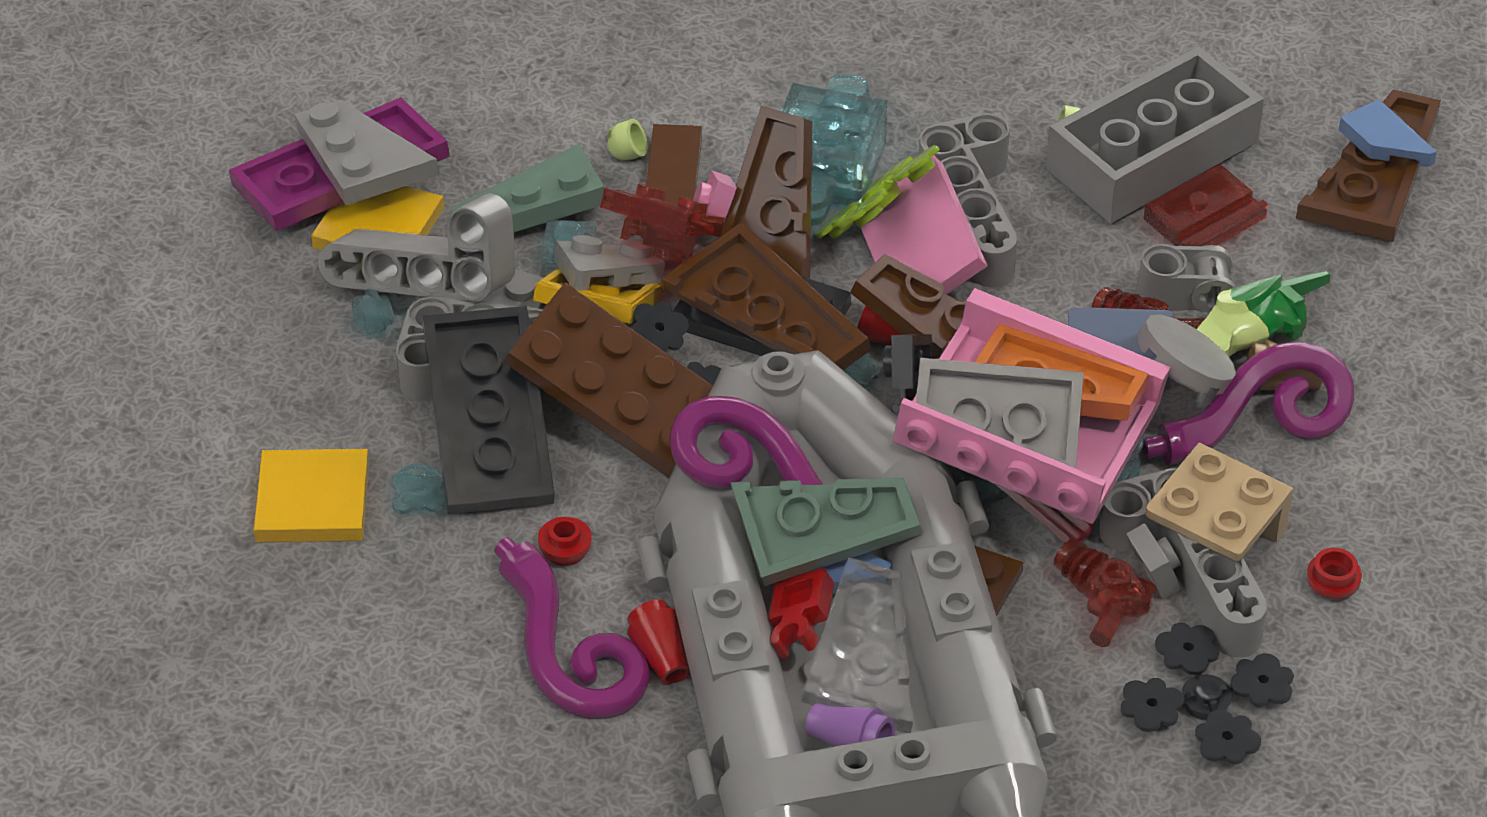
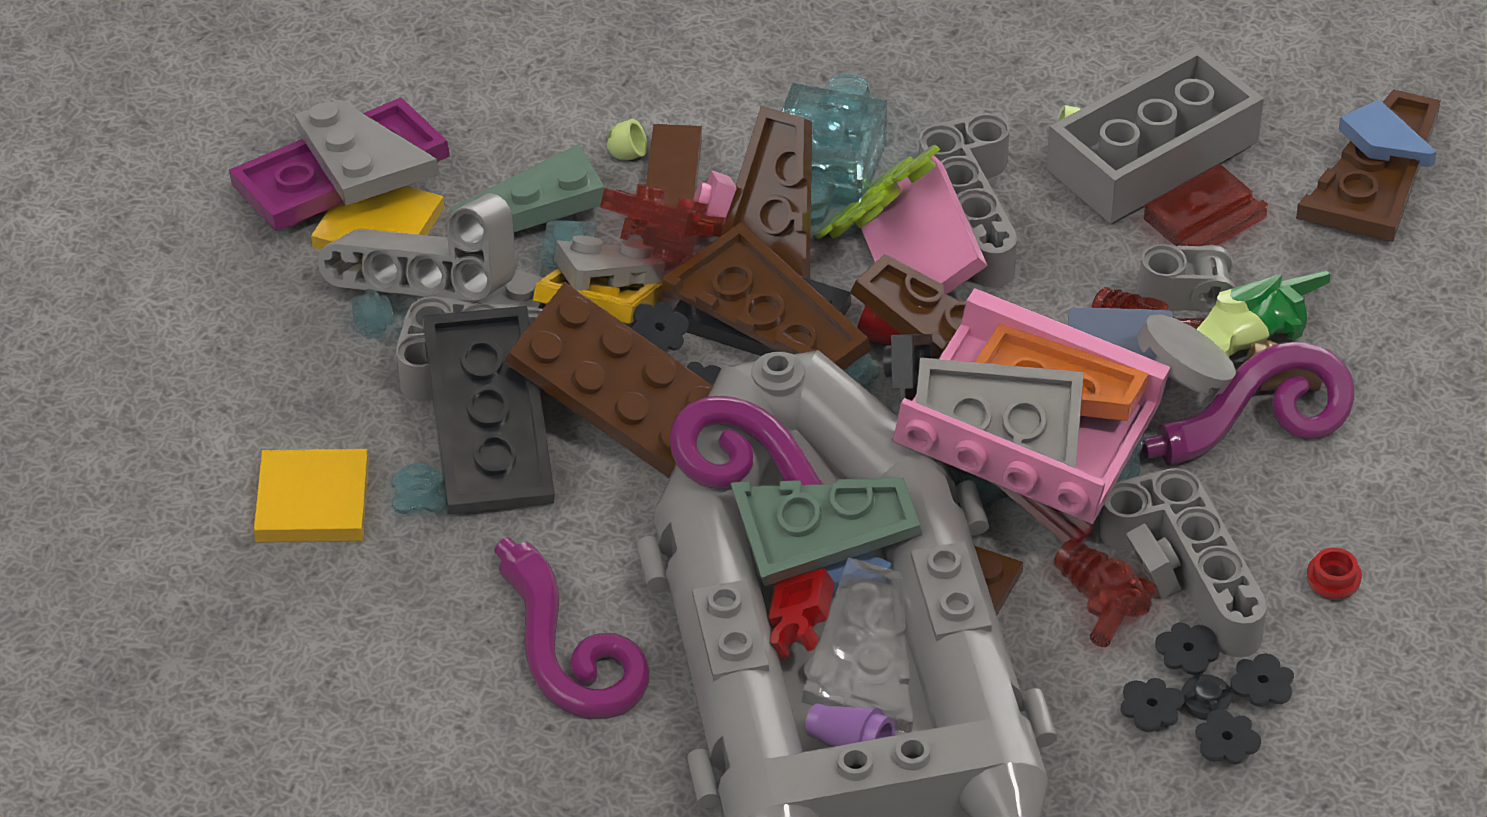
red plate [538,517,592,566] -> none
red cone [627,600,691,685] -> none
tan bracket [1145,442,1293,561] -> none

